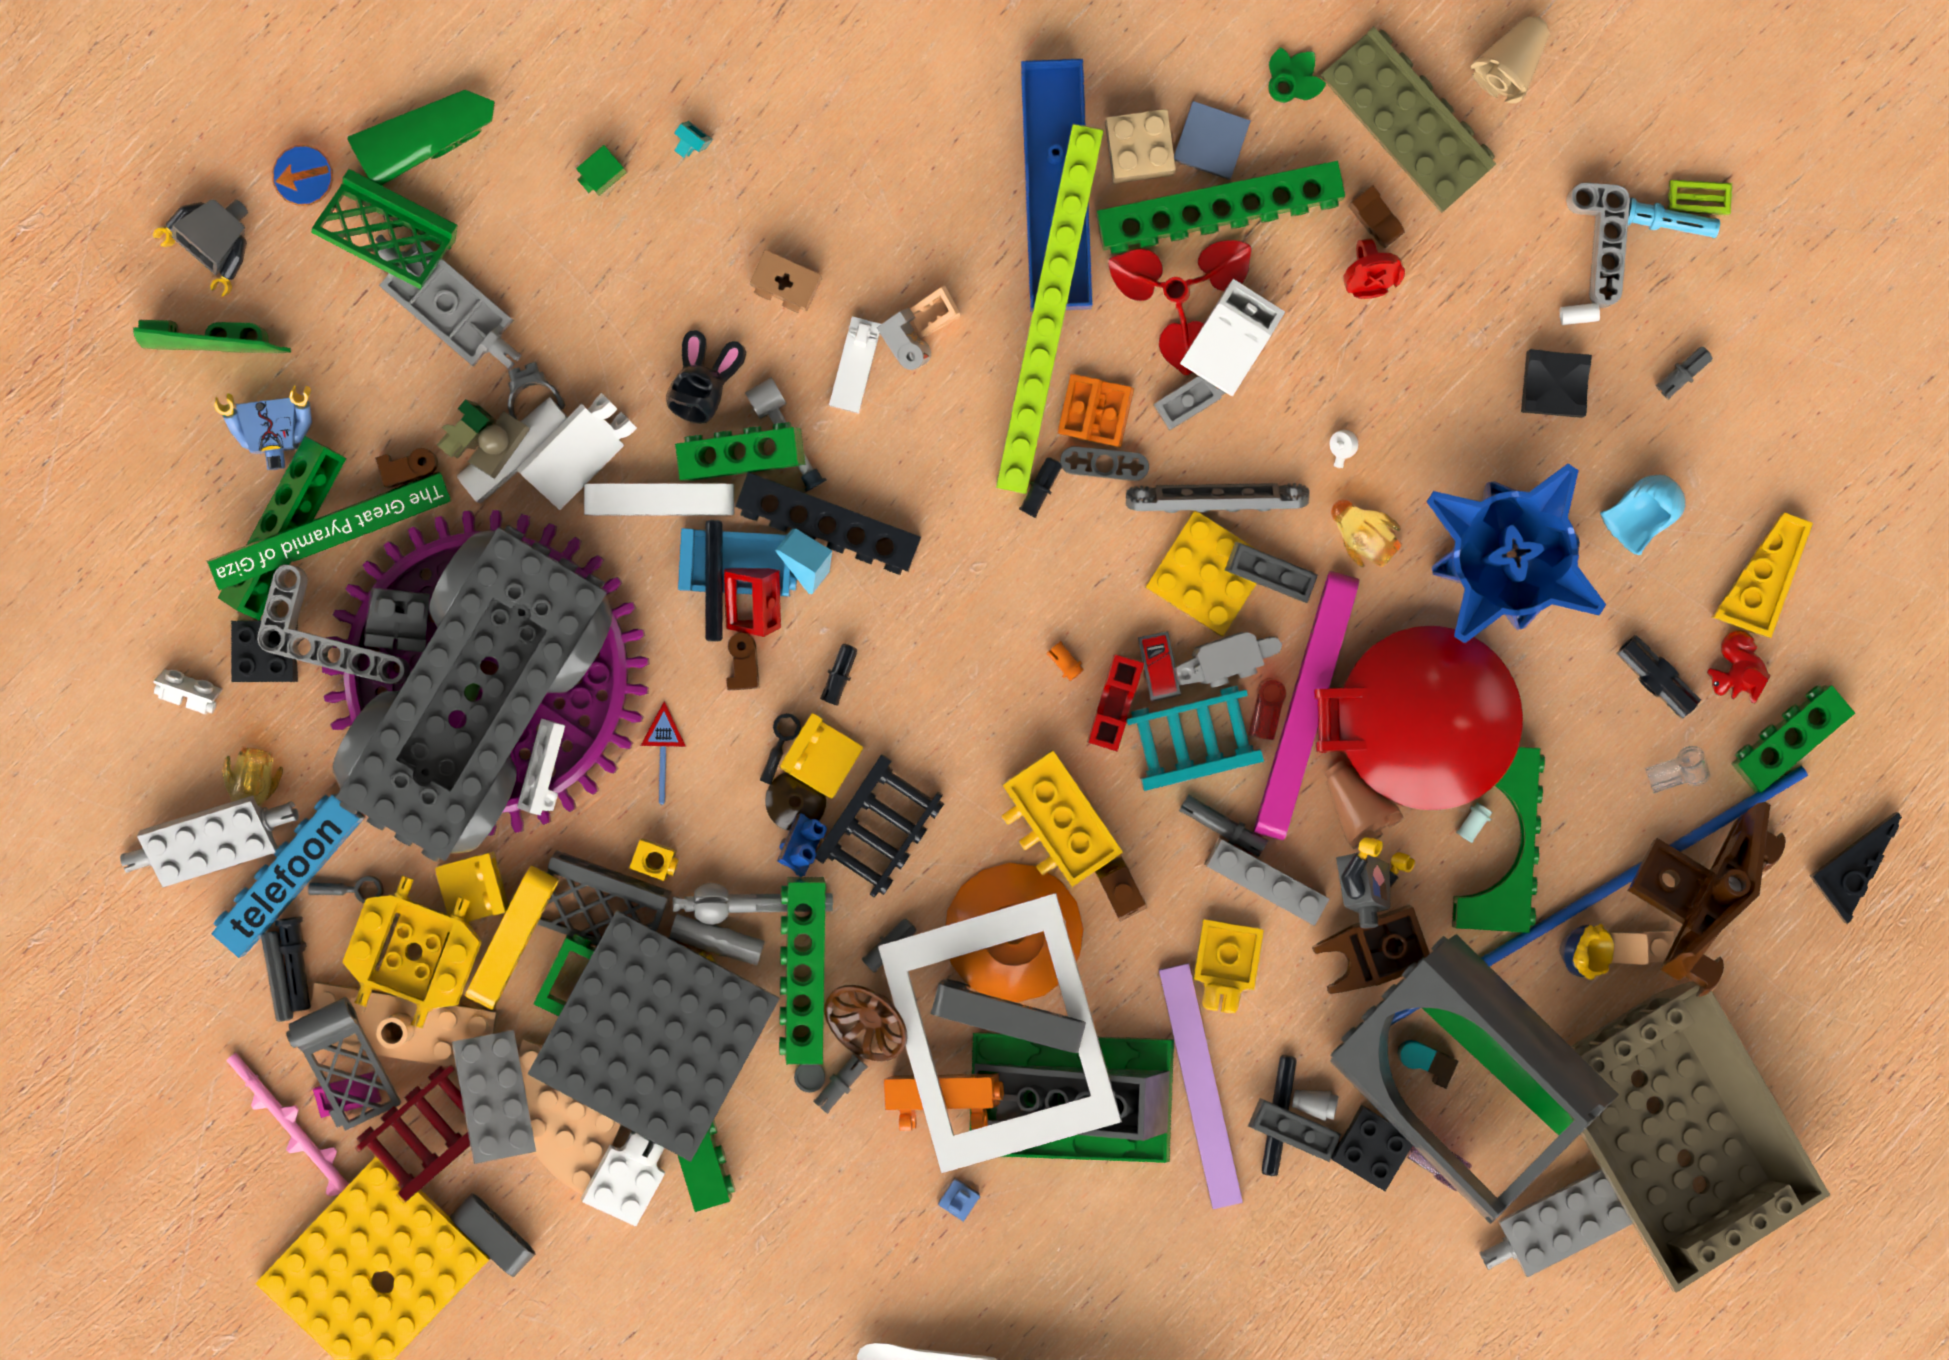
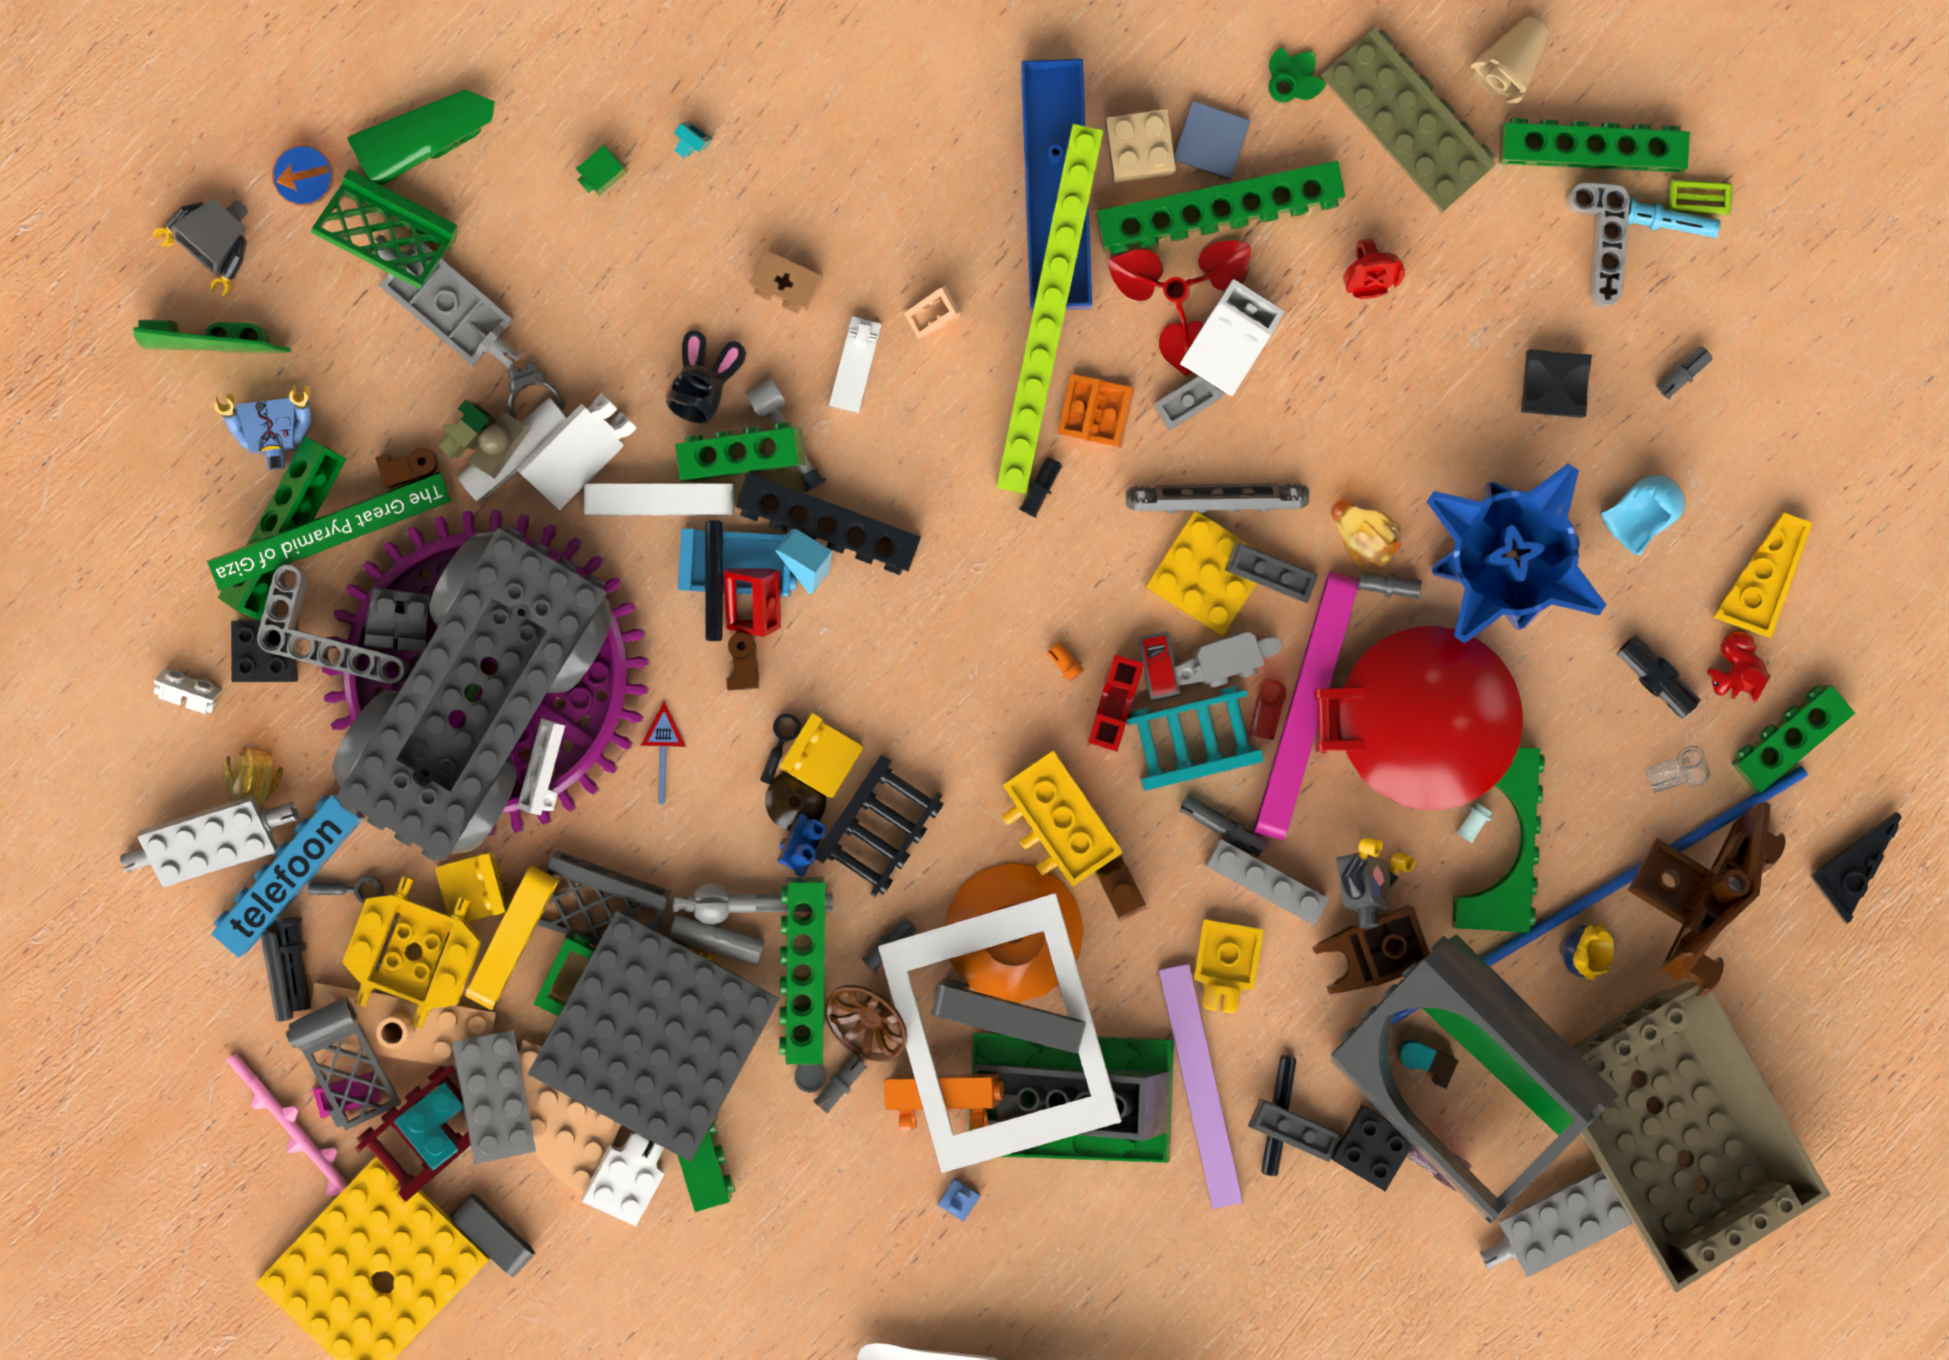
yellow brick [629,838,679,881] -> none
black axle [820,644,857,706] -> none
light grey leg [877,308,931,370] -> none
dark grey beam [1060,446,1149,481] -> none
light grey cone [1292,1090,1339,1121] -> none
nougat cone [1325,761,1404,849] -> none
white piece [1330,430,1358,468] -> none
reddish brown leg [1348,185,1405,248] -> none
white piece [1560,303,1600,325] -> none
light nougat slope [1610,930,1674,965] -> none
none -> teal plate [395,1083,463,1170]
none -> dark grey pin [1358,571,1422,599]
none -> green brick [1499,118,1690,173]

